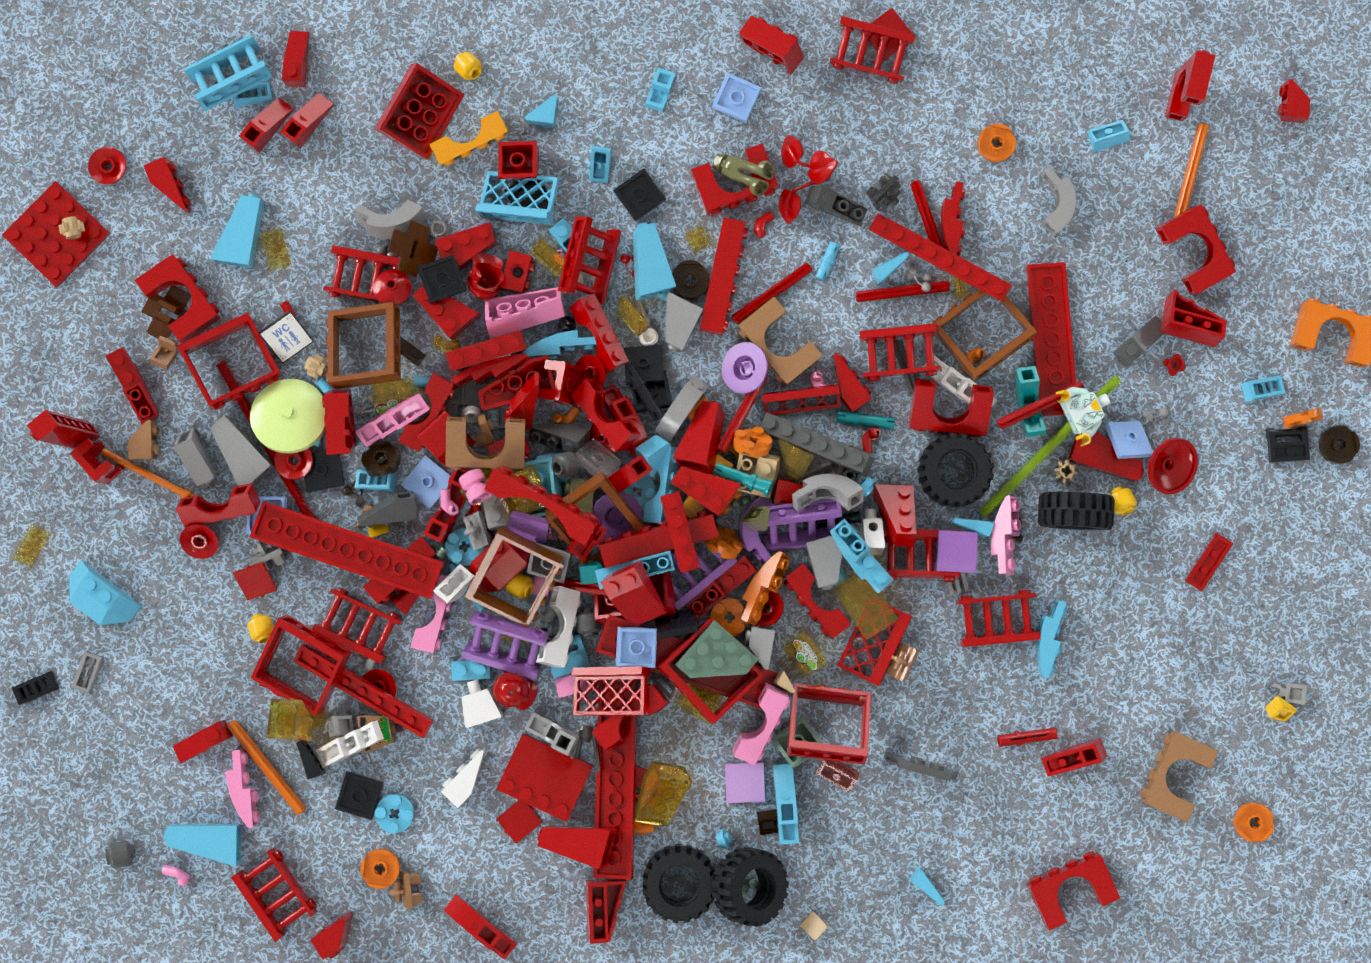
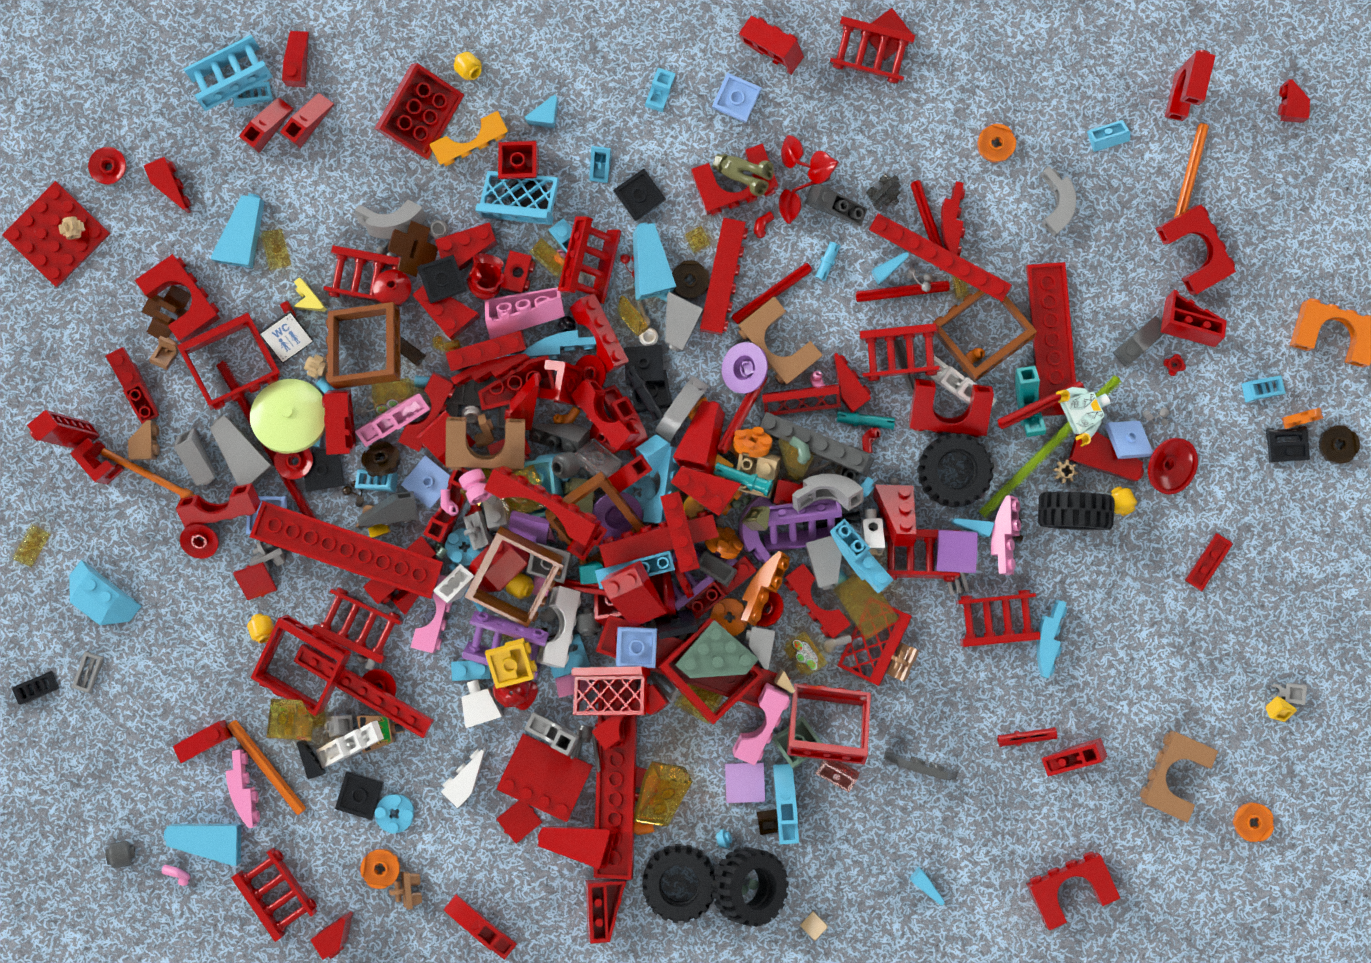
none -> light yellow slope [294,277,327,312]
none -> yellow plate [485,638,537,689]
none -> red tile [674,561,694,599]
none -> dark grey tile [698,550,738,587]
none -> sand green arm [789,436,811,464]
none -> light grey arm [824,633,852,653]

